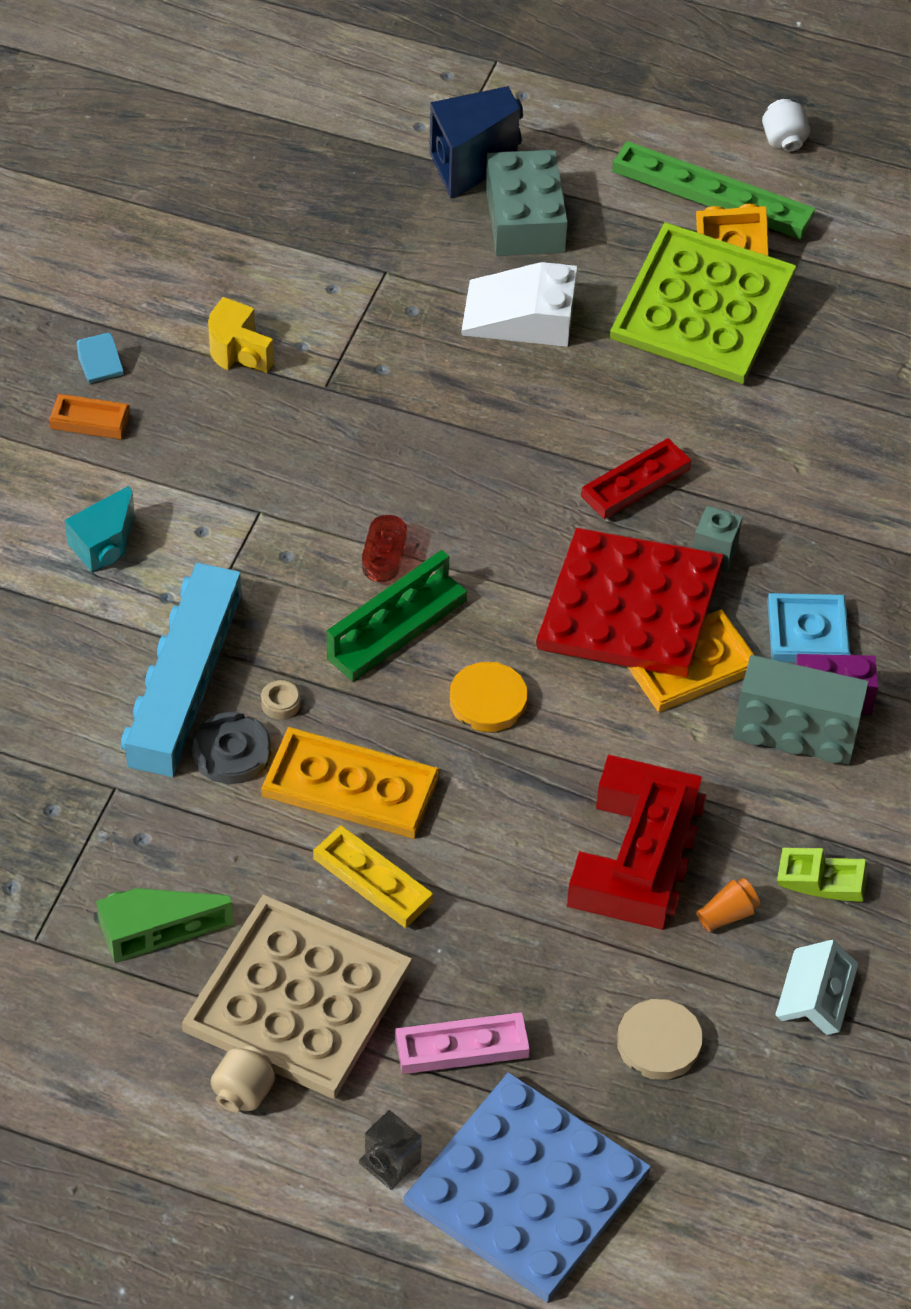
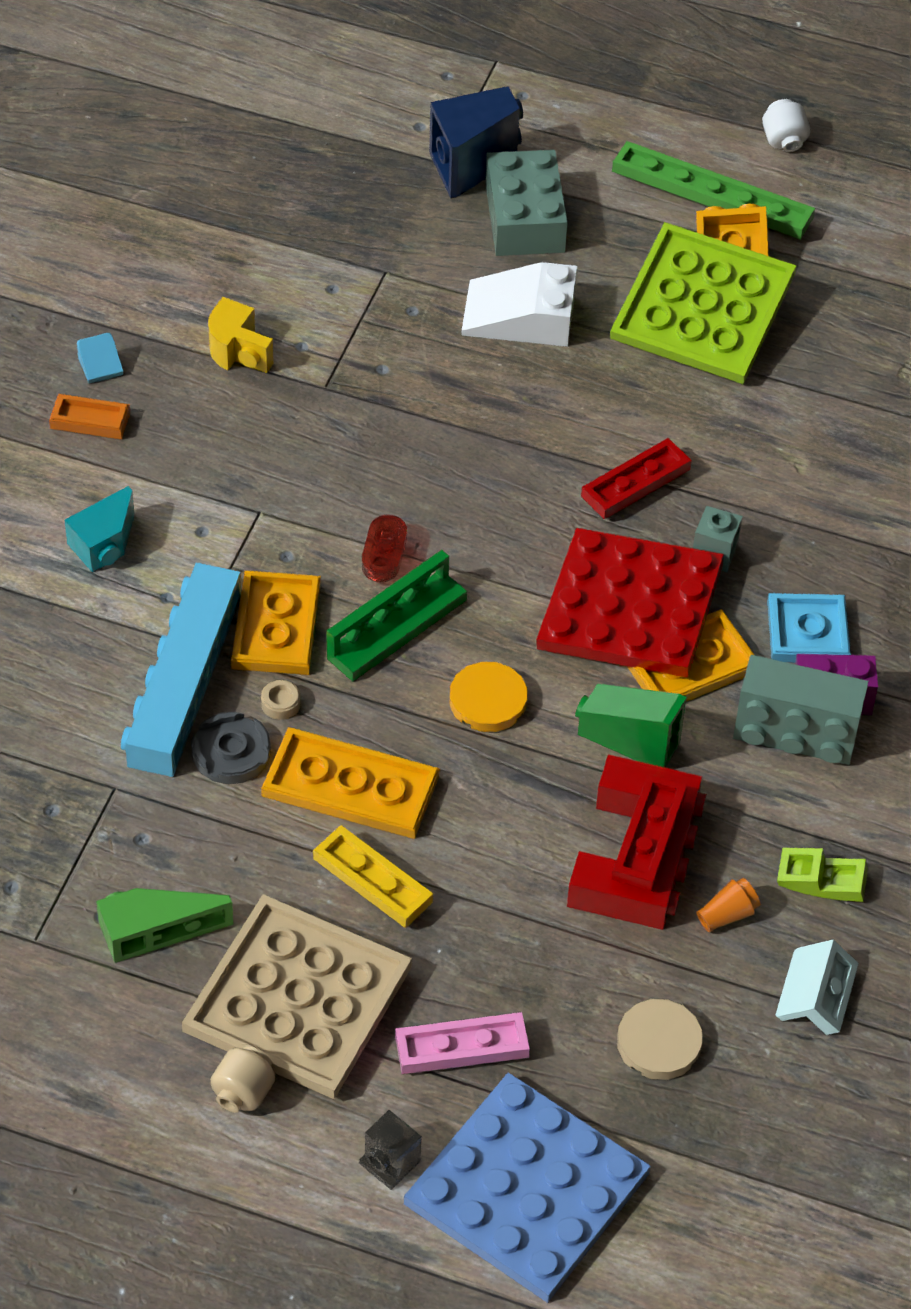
none -> light orange tile [231,570,321,675]
none -> green slope [575,684,687,768]

